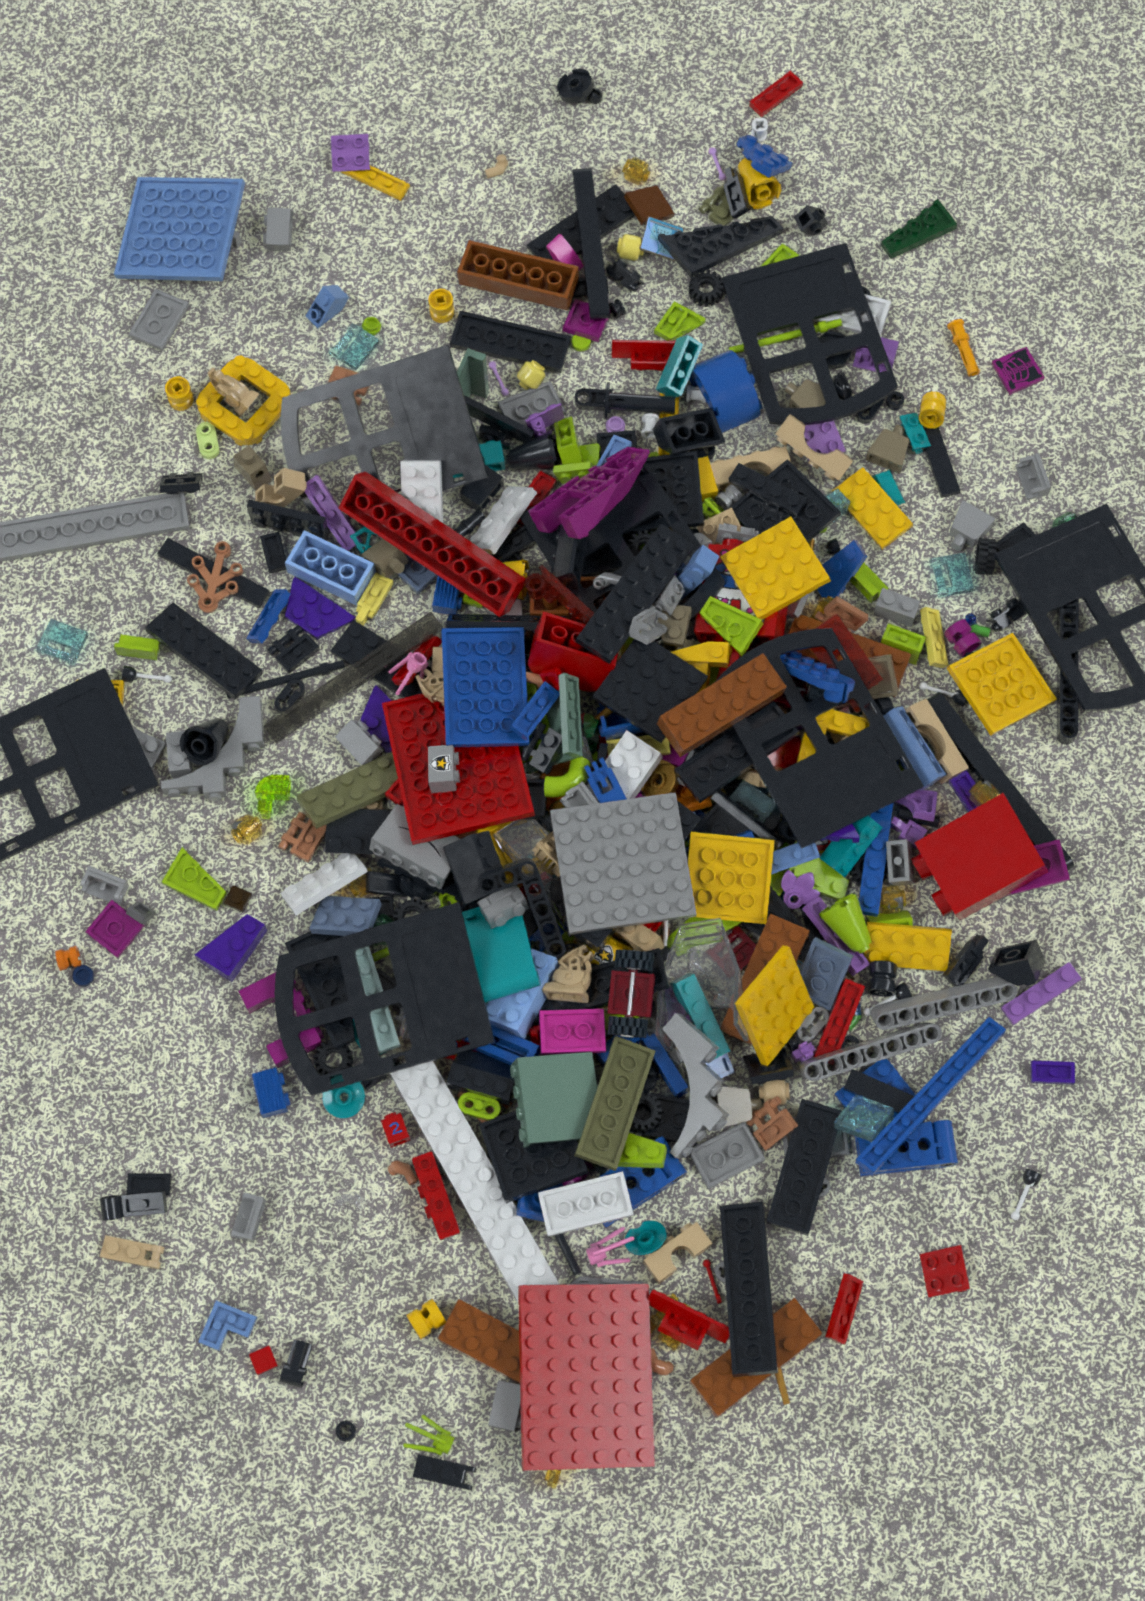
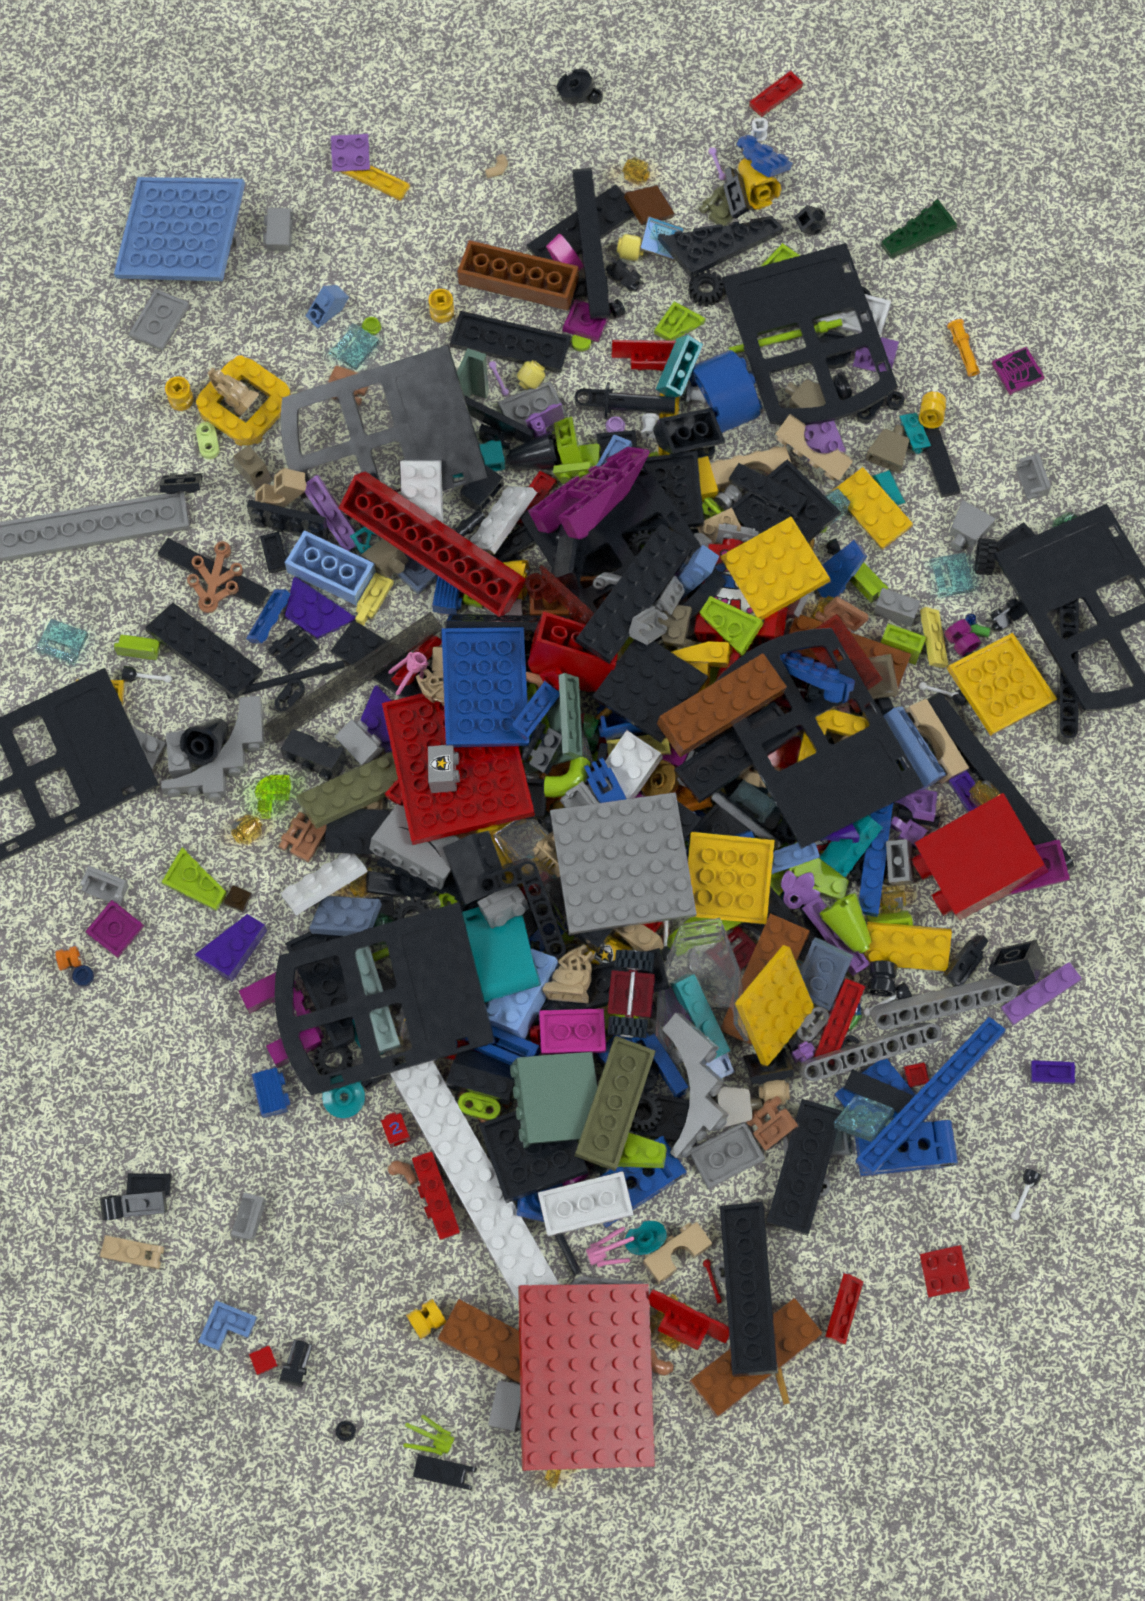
flat silver tile [126,901,156,924] -> none
none -> black wedge [280,729,348,781]
none -> red tile [904,1062,929,1088]

